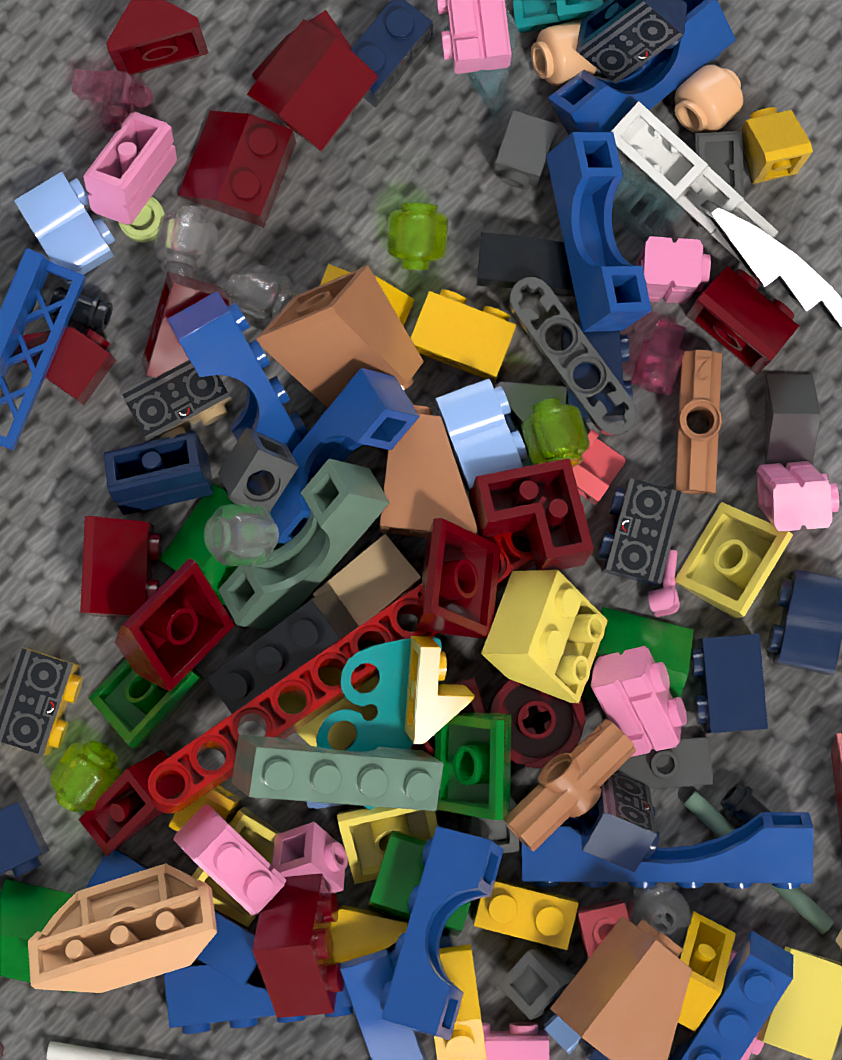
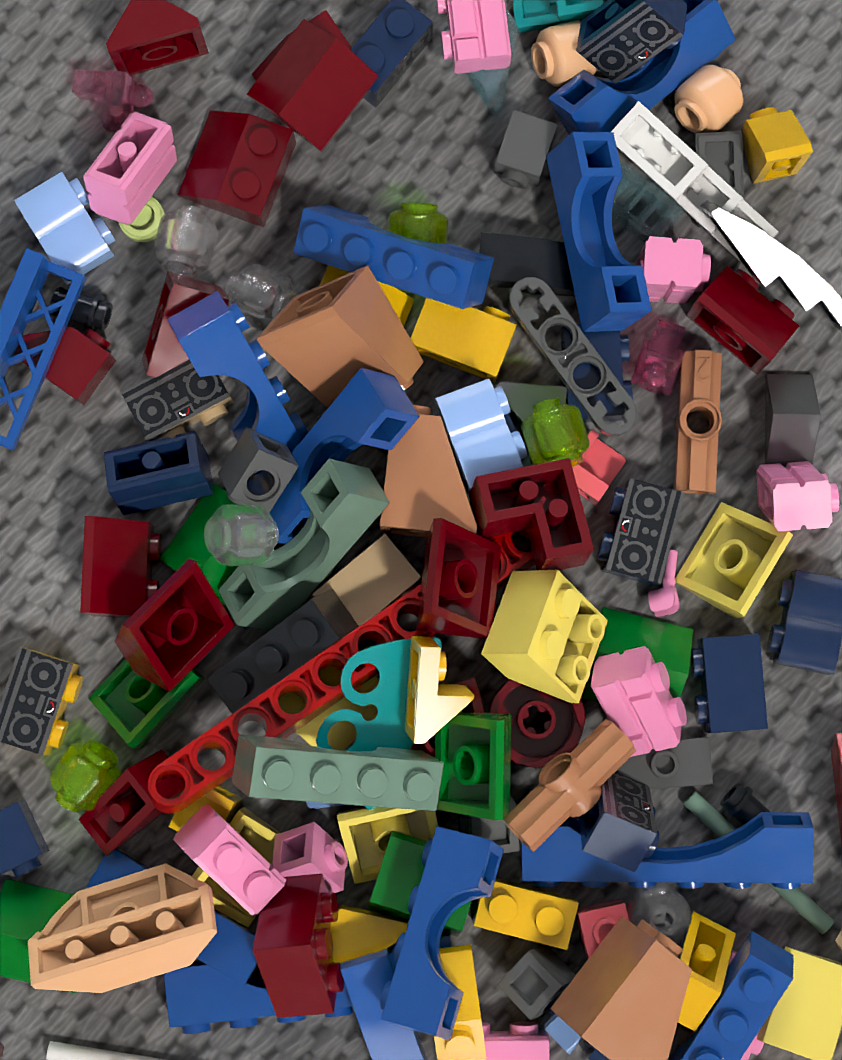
none -> blue arch [293,204,494,309]

